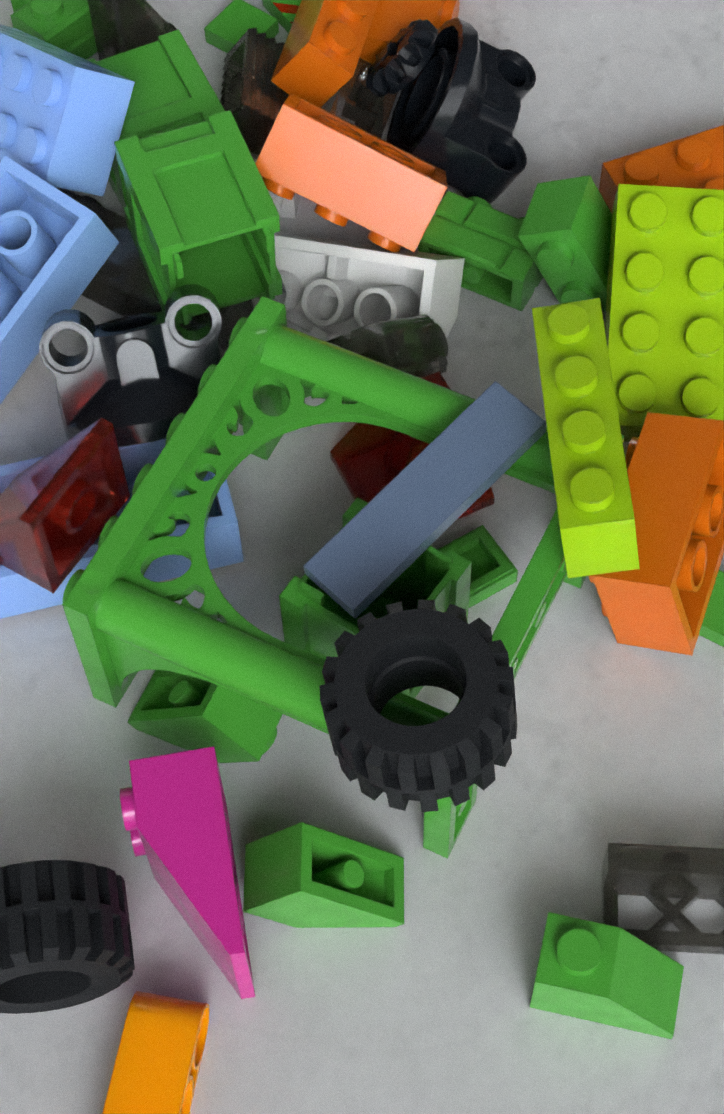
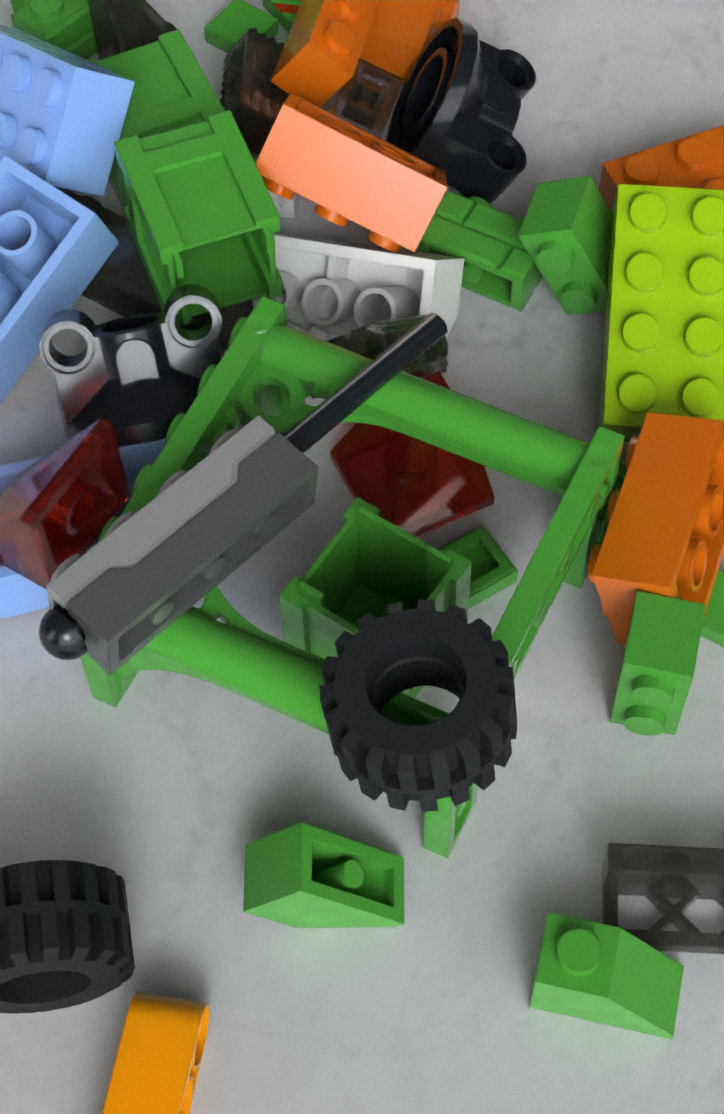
dark pink slope [120,746,255,999] -> none
bright green slope [127,670,283,763] -> none
sand blue tile [303,381,546,619] -> none
black gear [366,19,438,97] -> none
lime brick [532,298,640,578] -> none
none -> piece [39,313,448,675]
none -> bright green brick [610,591,706,736]

